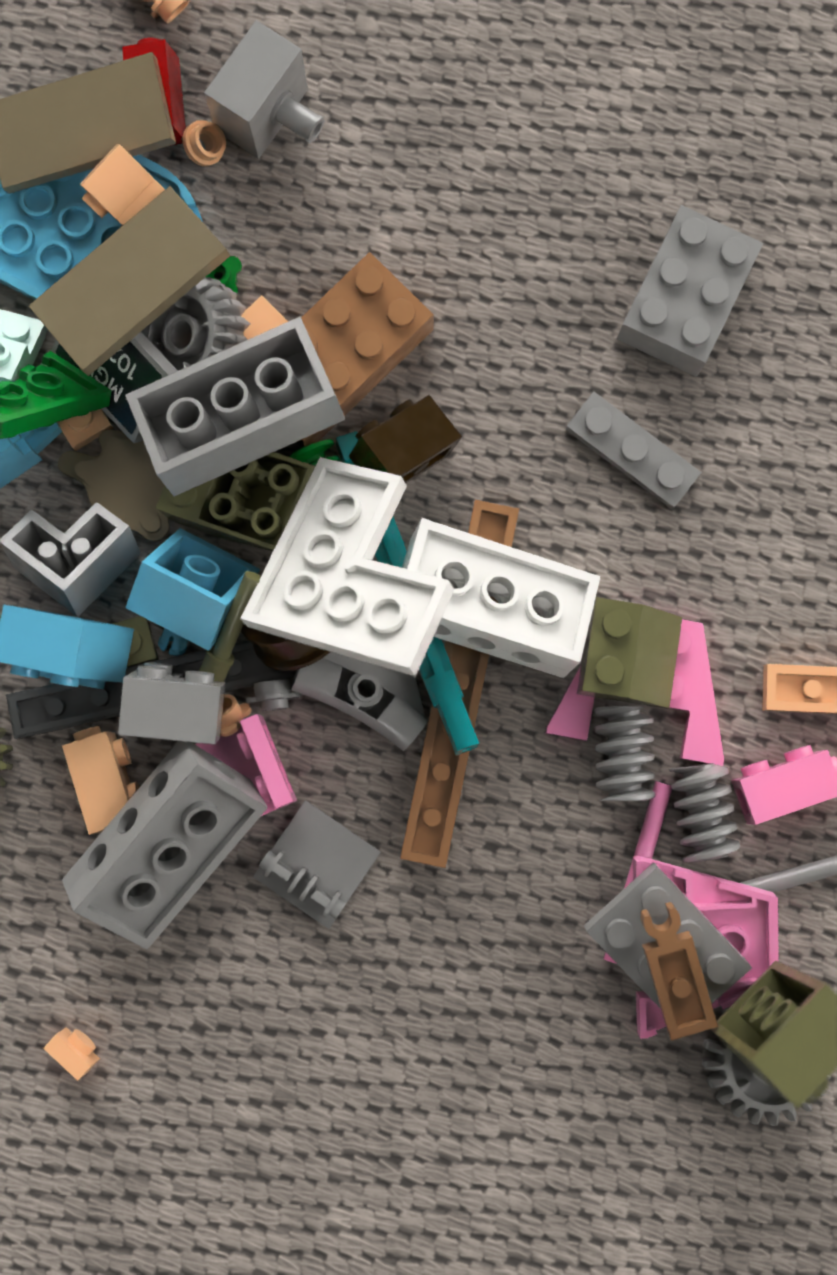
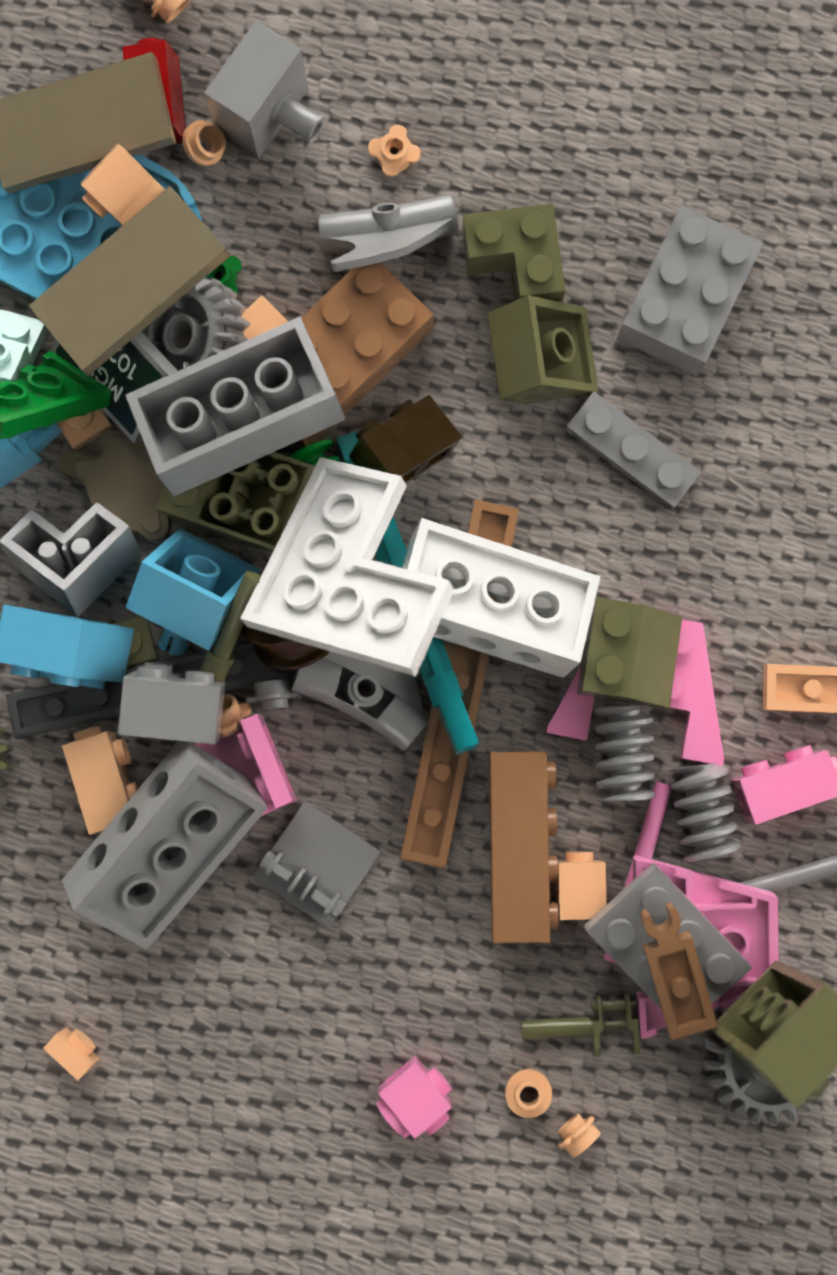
none -> light grey pin [319,194,458,272]
none -> light nougat plate [368,125,421,177]
none -> bright pink brick [376,1055,452,1139]
none -> olive brick [462,203,565,302]
none -> olive slope [488,295,599,403]
none -> medium nougat brick [488,751,559,943]
none -> light nougat plate [505,1069,552,1118]
none -> olive piece [521,993,640,1057]
none -> light nougat brick [555,851,607,920]
none -> light nougat plate [557,1113,601,1158]

